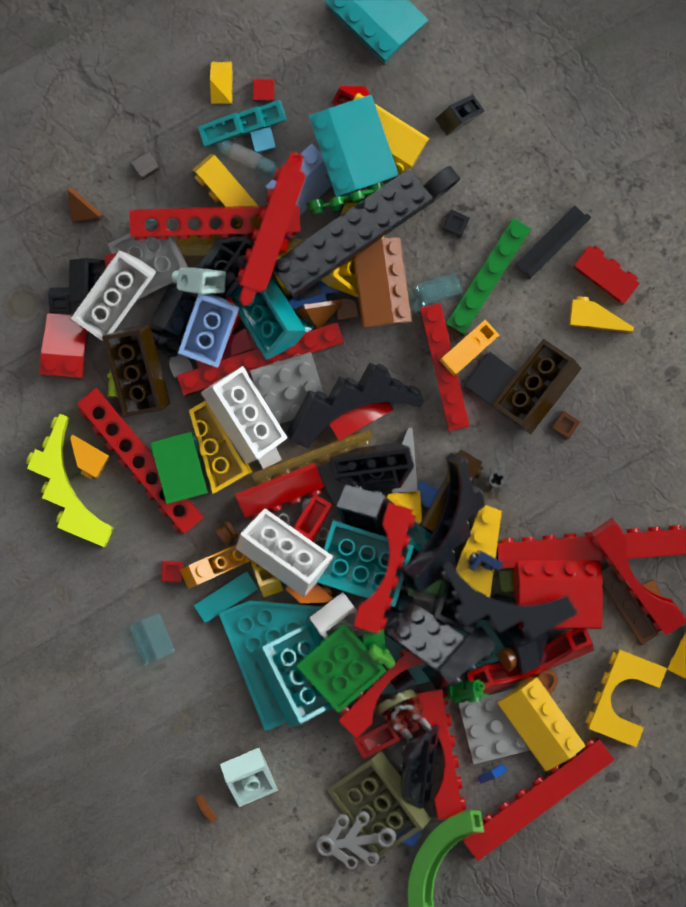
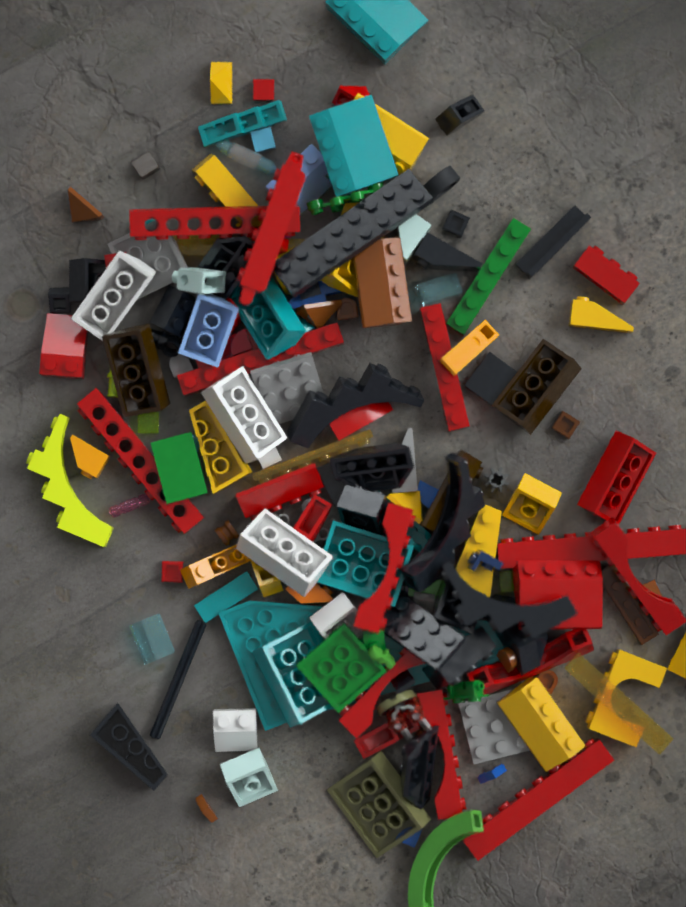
light grey plant [316,811,396,869] -> none
none -> black wedge [90,703,168,790]
none -> clear pink axle [109,493,150,518]
none -> clear neon green tile [138,412,160,434]
none -> black axle [150,620,207,739]
none -> white slope [213,708,258,752]
none -> light aqua slope [398,214,431,264]
none -> black slope [414,232,483,272]
none -> yellow slope [502,473,562,535]
none -> clear yellow plate [564,653,674,755]
none -> red slope [577,430,656,525]

